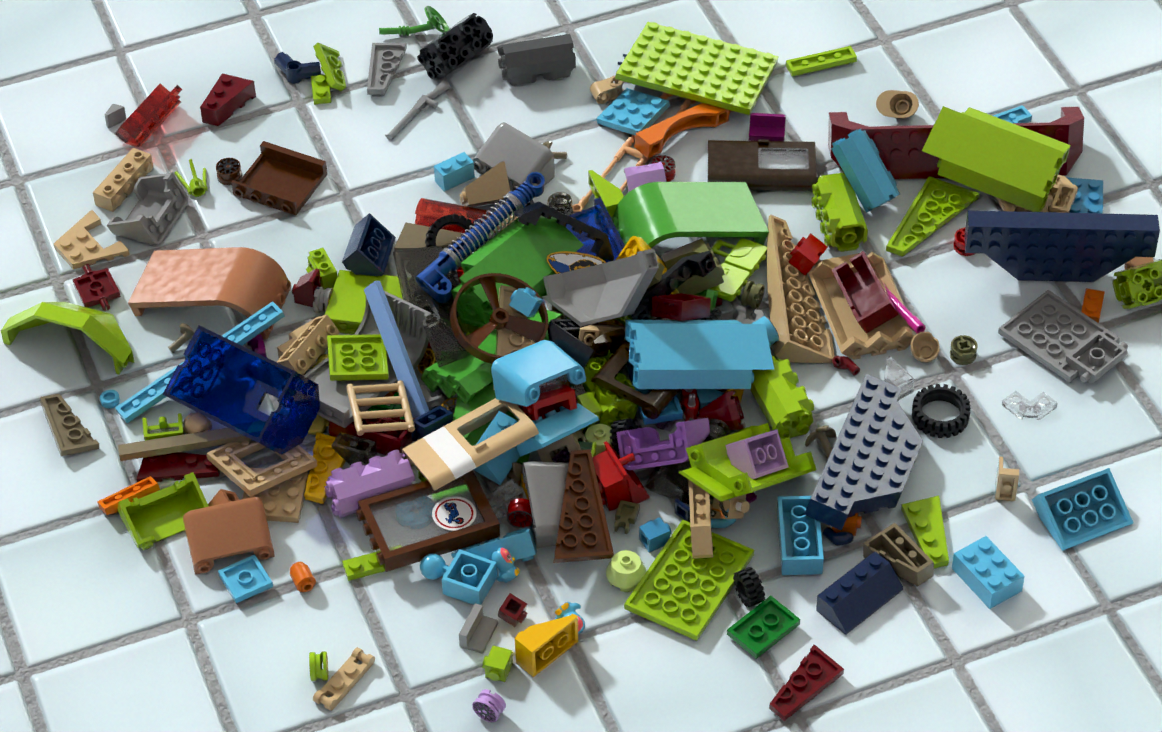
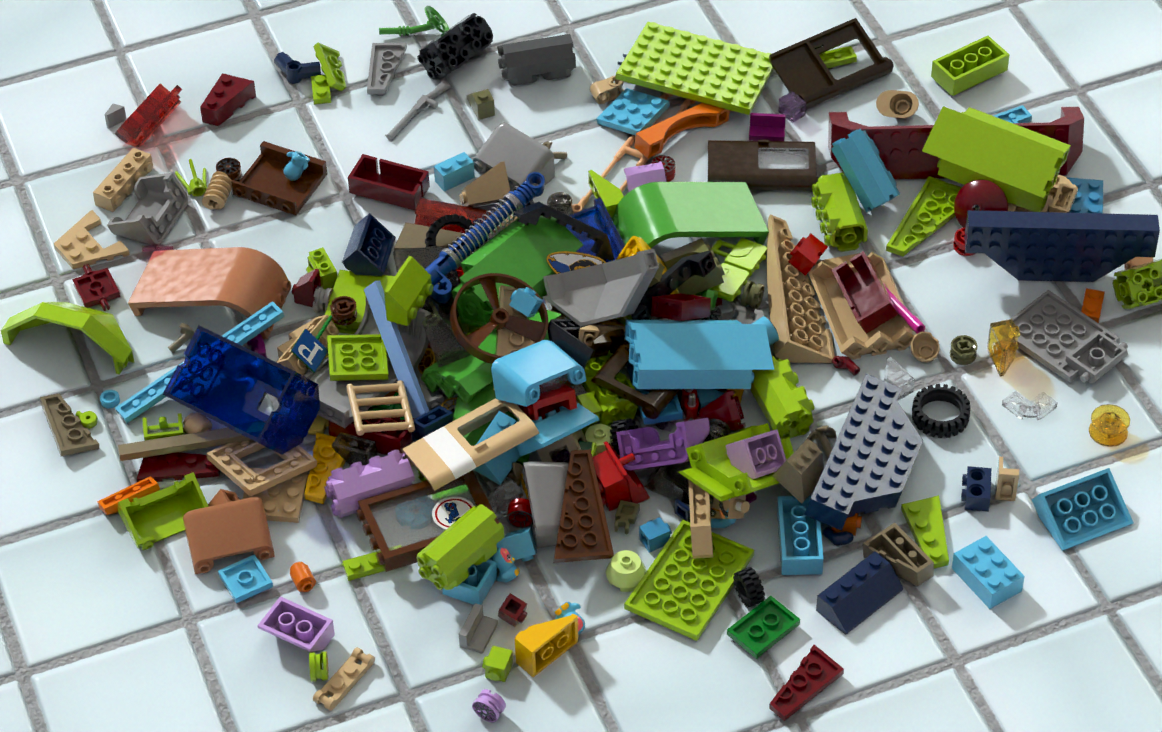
none -> lime piece [75,411,98,429]
none -> clear pink piece [142,244,173,252]
none -> tan piece [202,171,232,210]
none -> lavender slope [258,596,335,652]
none -> medium azure animal [283,151,310,181]
none -> blue piece [291,315,333,373]
none -> reddish brown wheel [330,296,358,326]
none -> dark red piece [348,154,430,211]
none -> lime slope [384,256,433,326]
none -> lime brick [416,504,505,590]
none -> olive slope [466,89,495,120]
none -> dark brown piece [769,18,894,111]
none -> dark tan slope [772,438,824,503]
none -> clear purple brick [778,91,806,123]
none -> lime brick [931,35,1010,96]
none -> dark red dish [954,179,1008,228]
none -> dark blue brick [961,466,992,512]
none -> clear yellow slope [987,319,1020,377]
none -> clear yellow piece [1089,404,1130,447]

